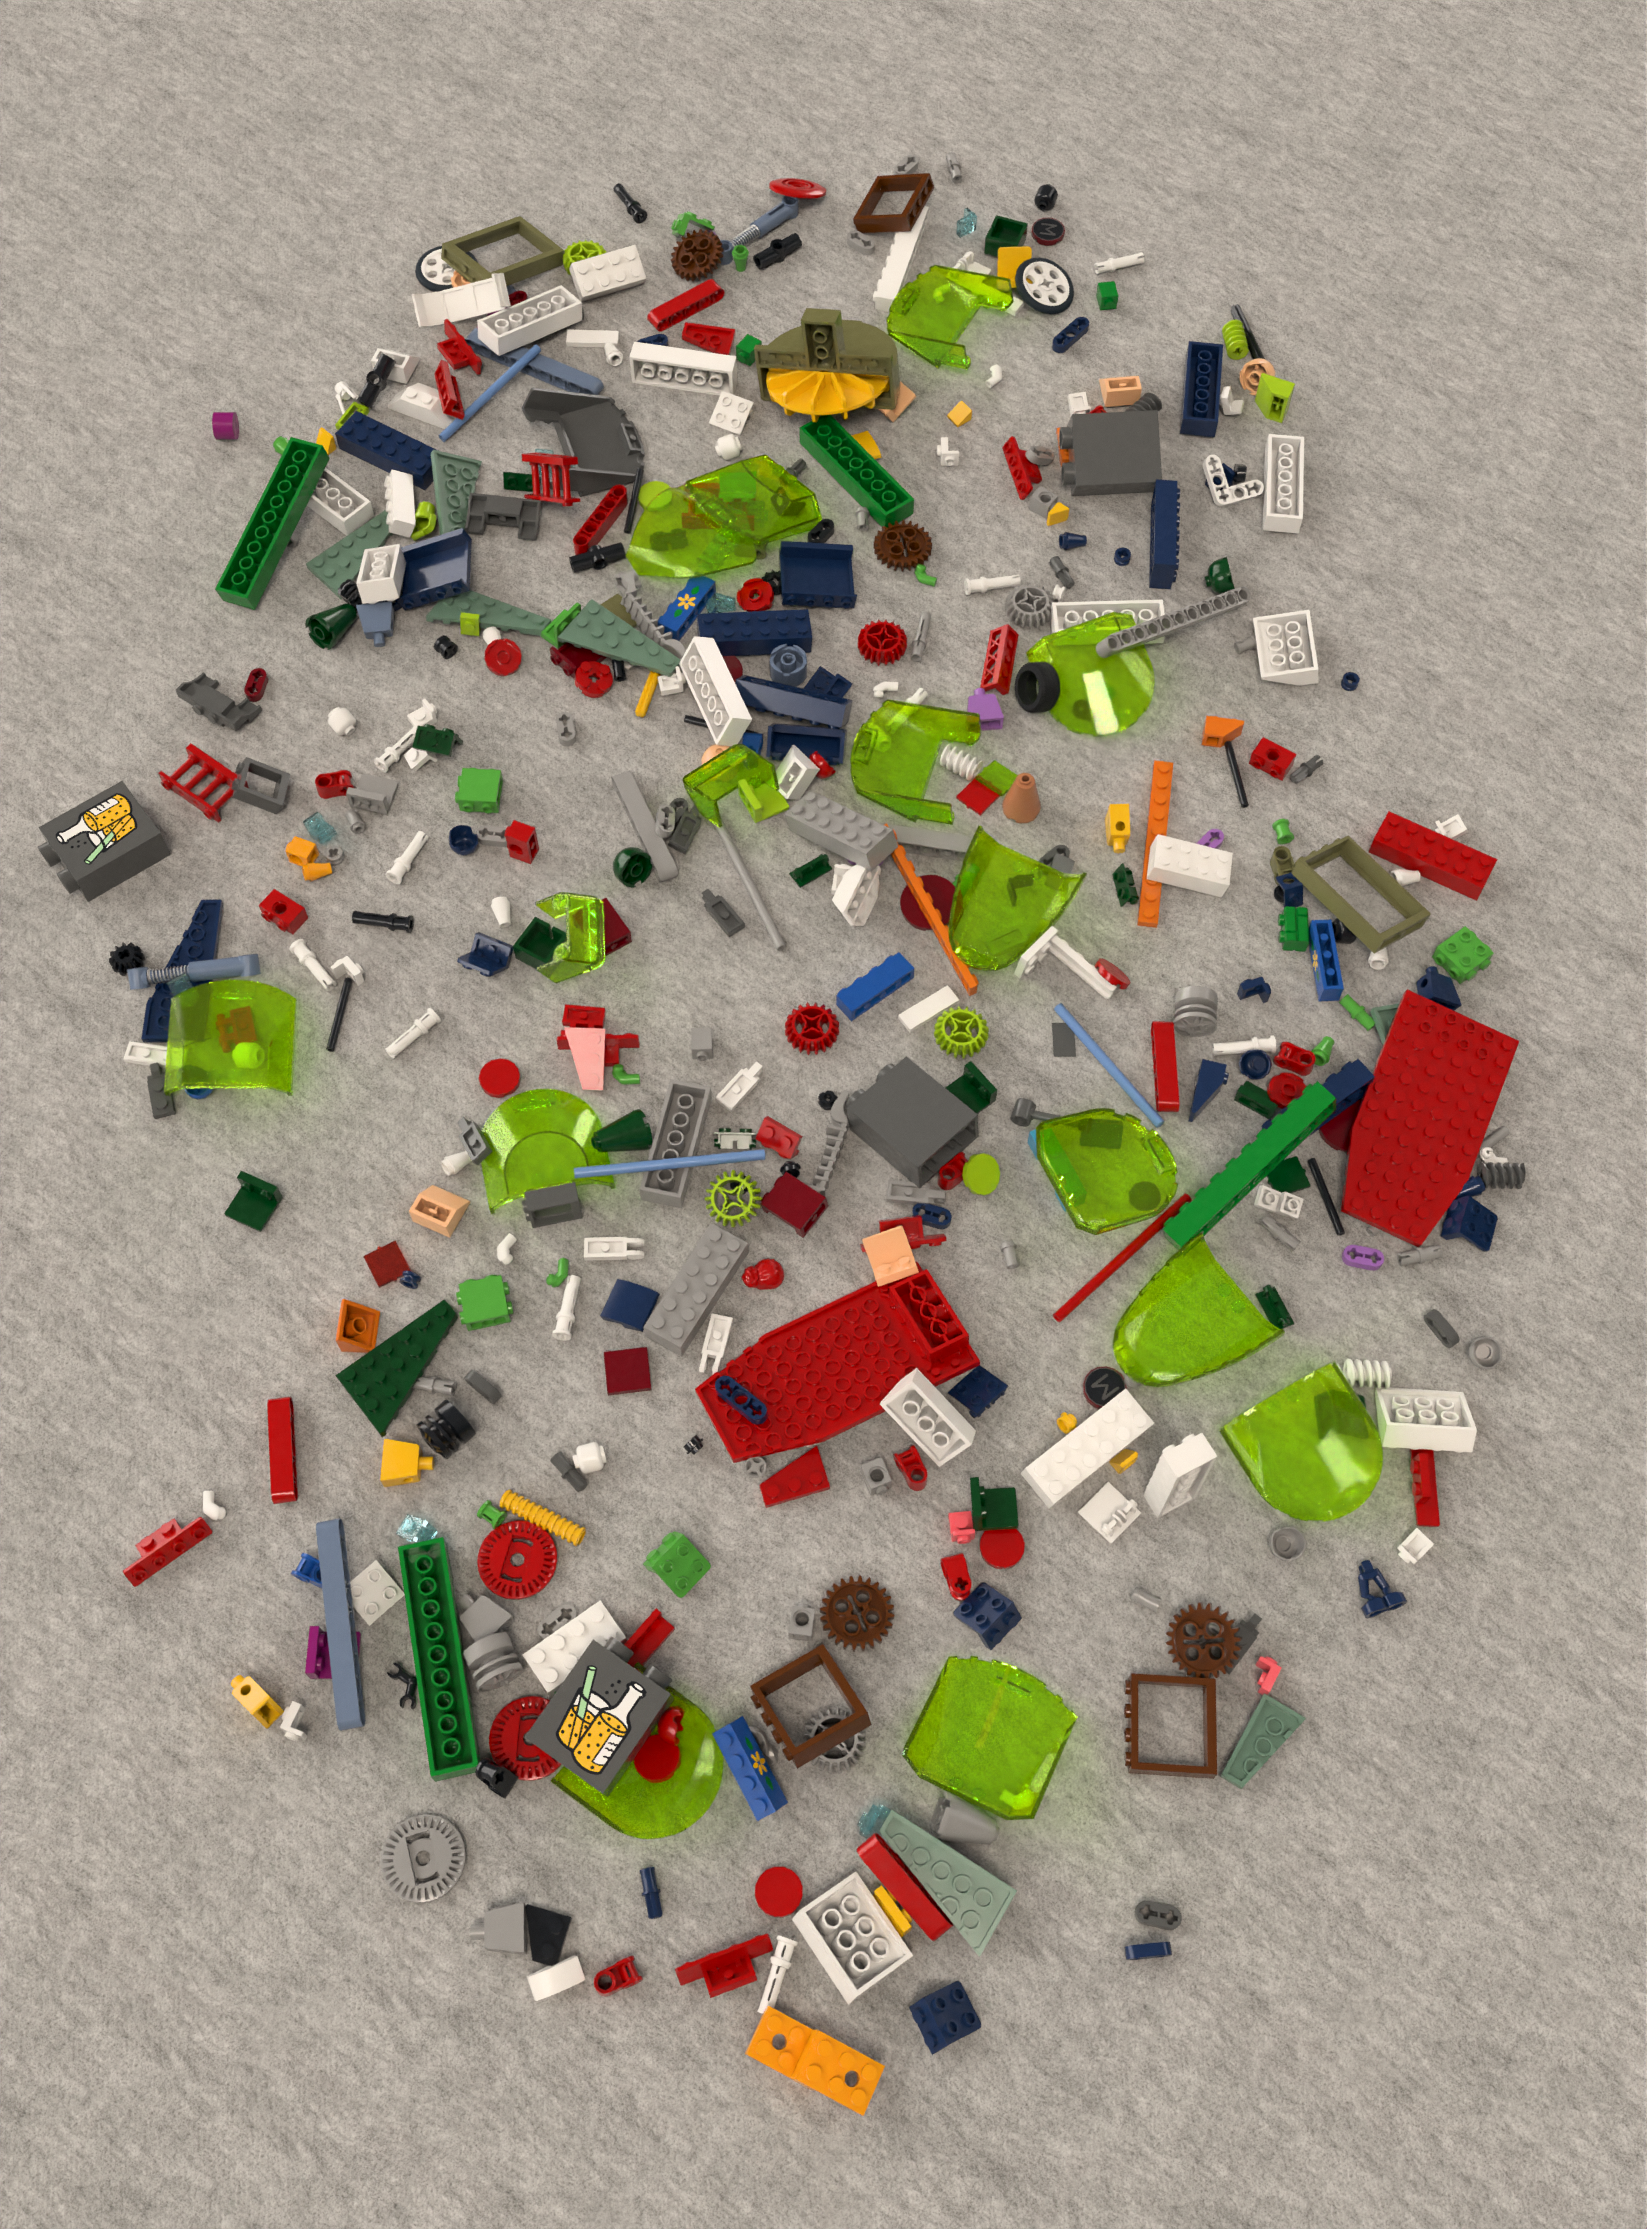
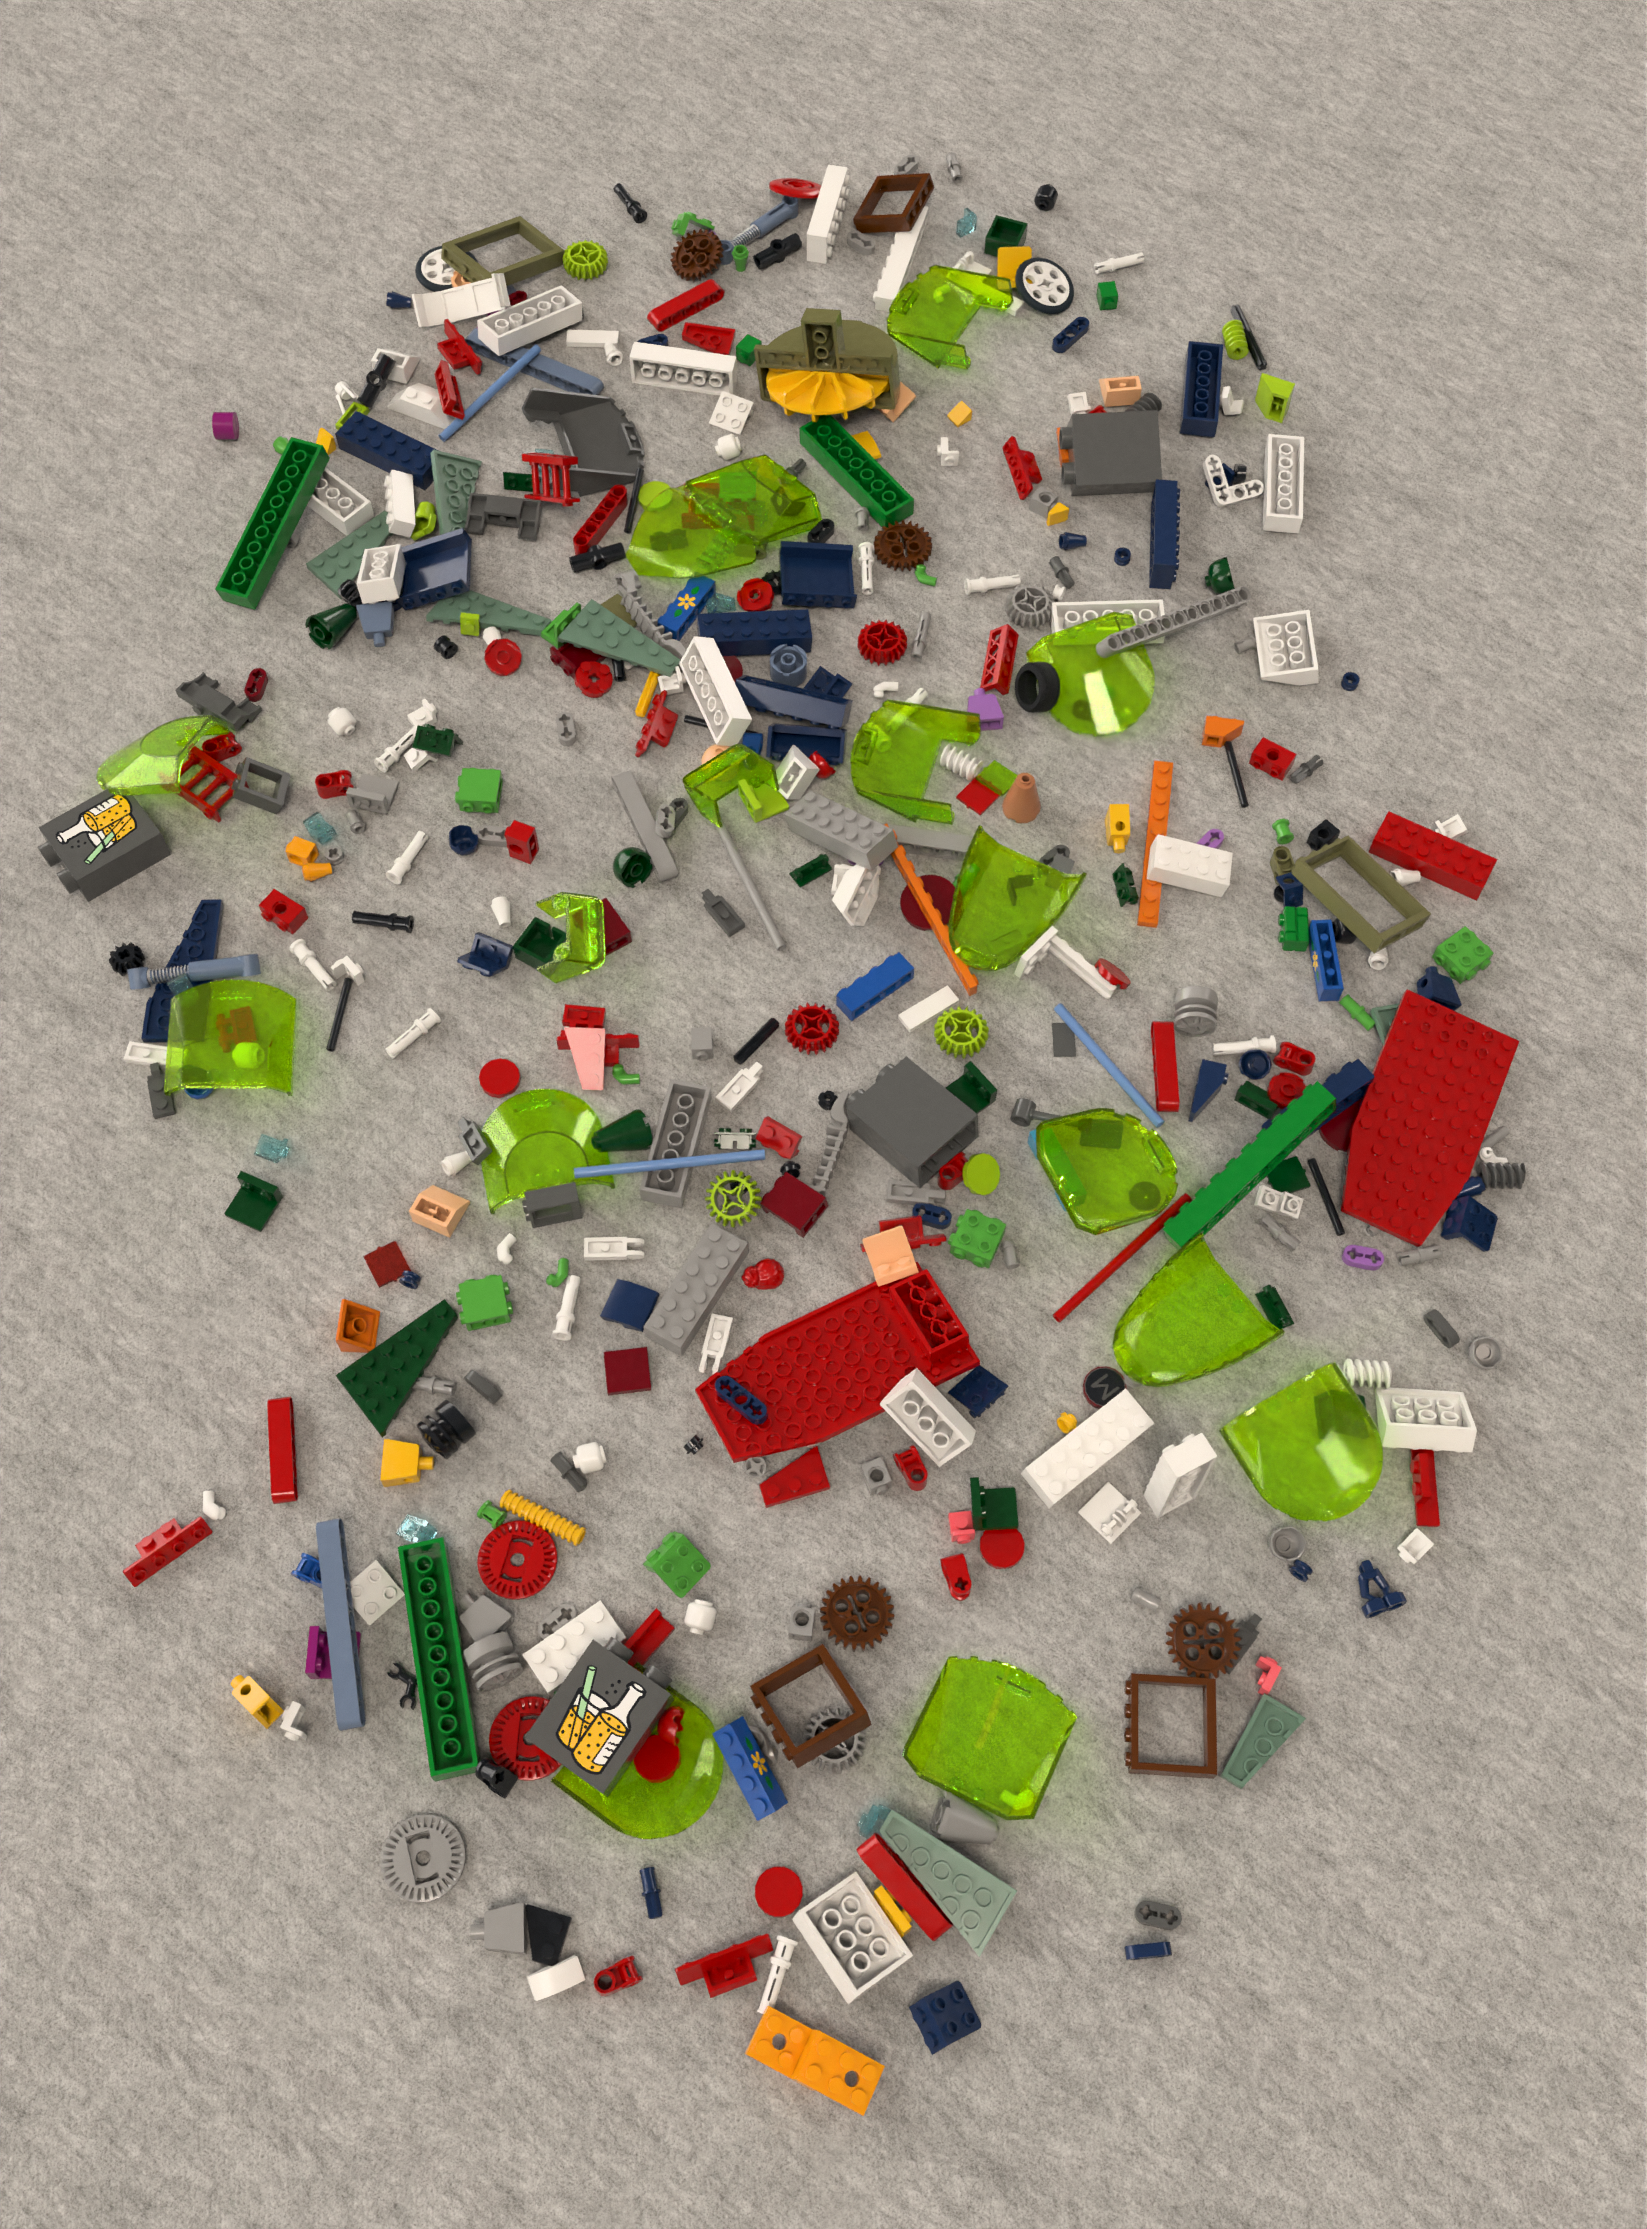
white brick [569,245,646,302] -> none
dark grey hinge [668,803,702,854] -> none
dark blue bracket [953,1583,1022,1650] -> none
white arm [985,364,1002,388] -> none
light grey beam [1025,445,1055,466] -> none
tile [1031,218,1065,246] -> none
yellow slope [1109,1449,1138,1474] -> none
dark blue bracket [1237,977,1271,1003] -> none
light nougat cylinder [1240,358,1276,396] -> none
bright green cone [1311,1036,1335,1066] -> none
none -> clear neon green windscreen [96,715,230,795]
none -> red piece [202,731,242,762]
none -> clear light blue bracket [253,1134,289,1163]
none -> dark blue cone [386,291,412,309]
none -> red bracket [635,690,678,758]
none -> white head [684,1599,717,1635]
none -> black axle [734,1018,779,1065]
none -> white brick [807,165,850,264]
none -> white pin [858,542,875,595]
none -> bright green brick [948,1209,1006,1268]
none -> dark blue bush [1289,1560,1313,1582]
none -> black brick [1306,819,1340,851]

